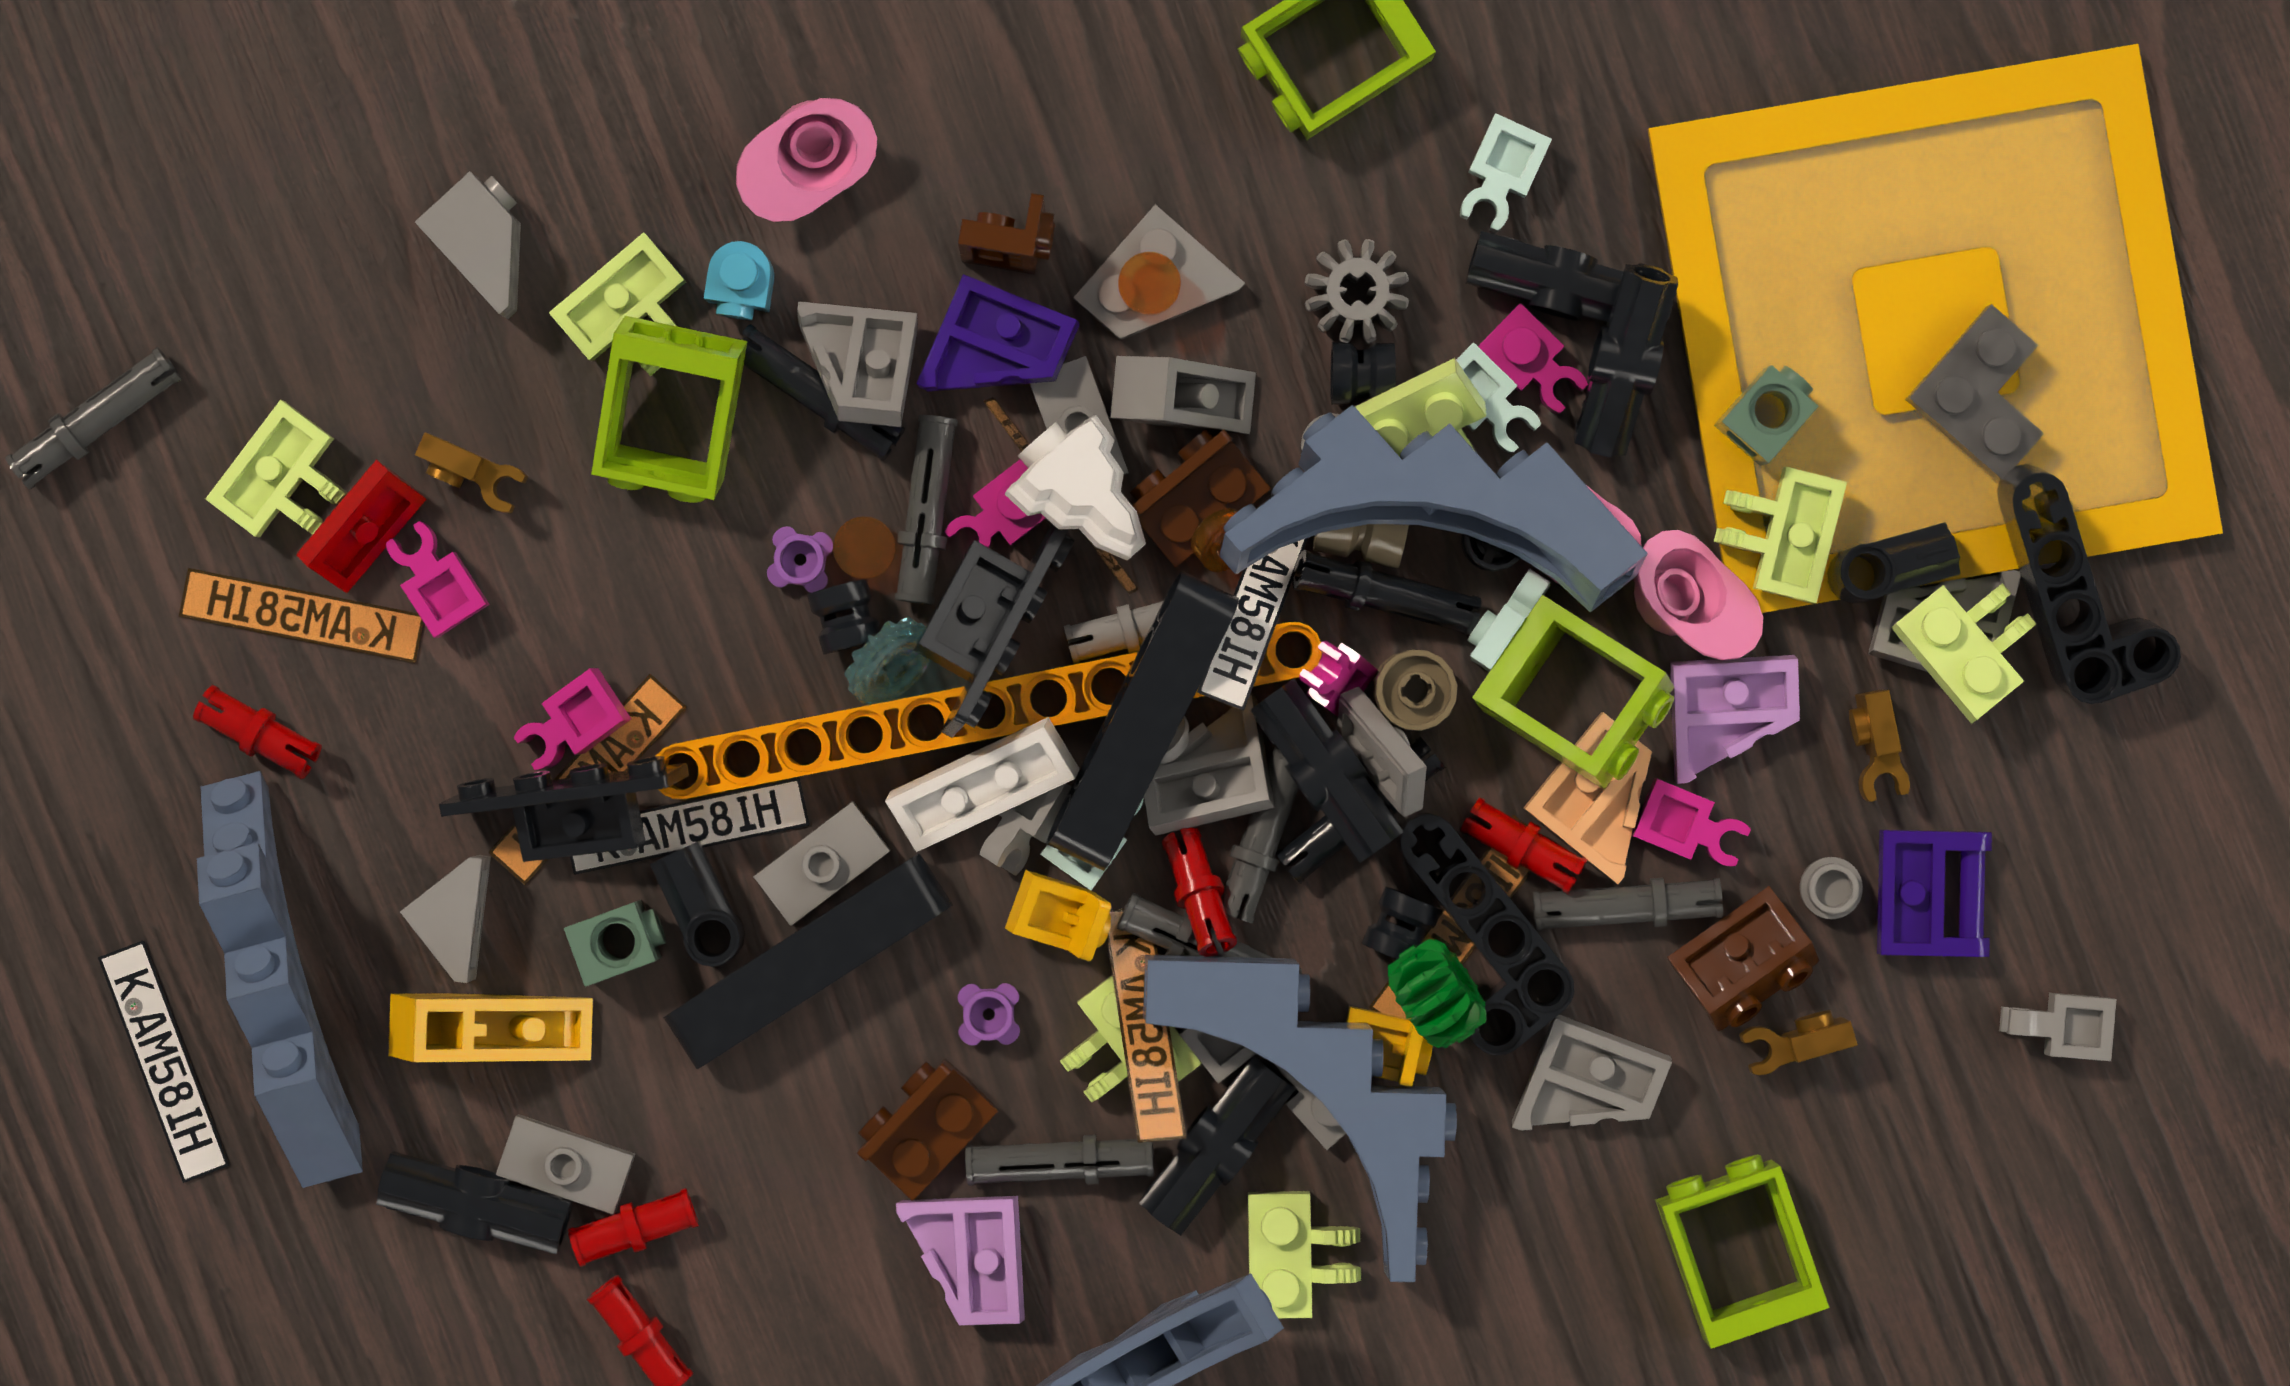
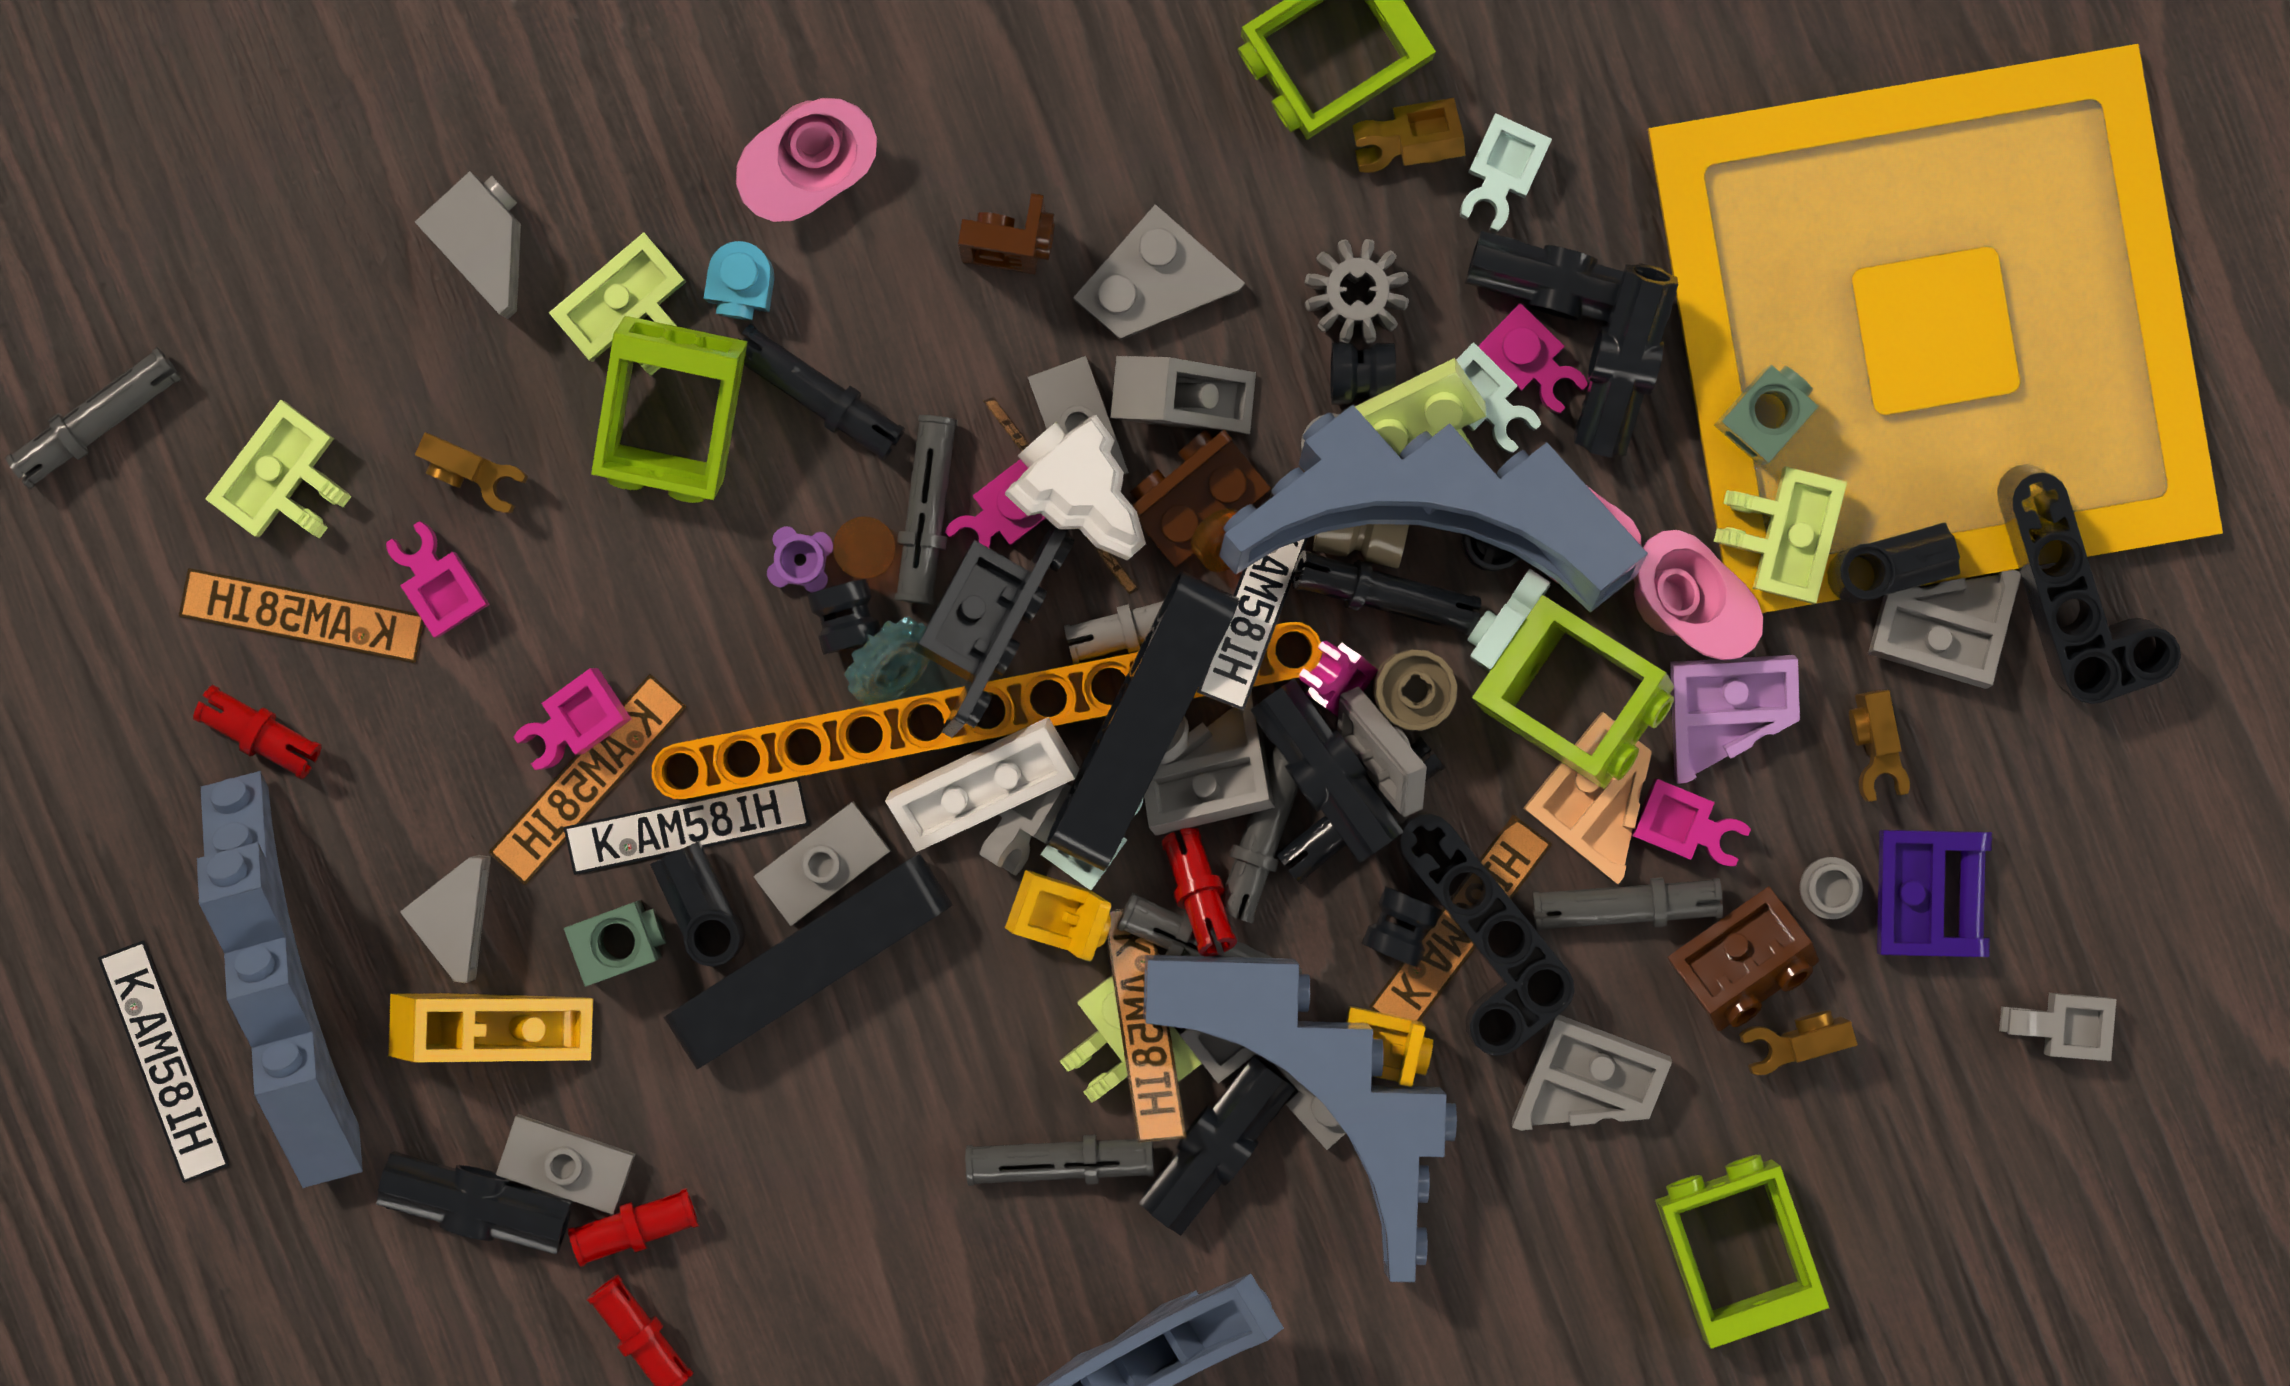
red plate [296,459,427,594] -> none
black bracket [439,756,689,862] -> none
light grey wing [797,302,918,427] -> none
reddish brown bracket [857,1058,999,1201] -> none
lavender wing [896,1196,1025,1325] -> none
dark purple wing [916,274,1080,392] -> none
medium lavender plate [958,983,1020,1045] -> none
clear orange tile [1118,252,1181,316] -> none
yellowish green hinge [1248,1191,1361,1319] -> none
green gear [1388,939,1486,1048] -> none
red pin [1460,797,1588,895] -> none
yellowish green hinge [1891,583,2037,724] -> none
flat silver plate [1905,304,2044,482] -> none
none -> pearl gold plate [1353,98,1466,173]

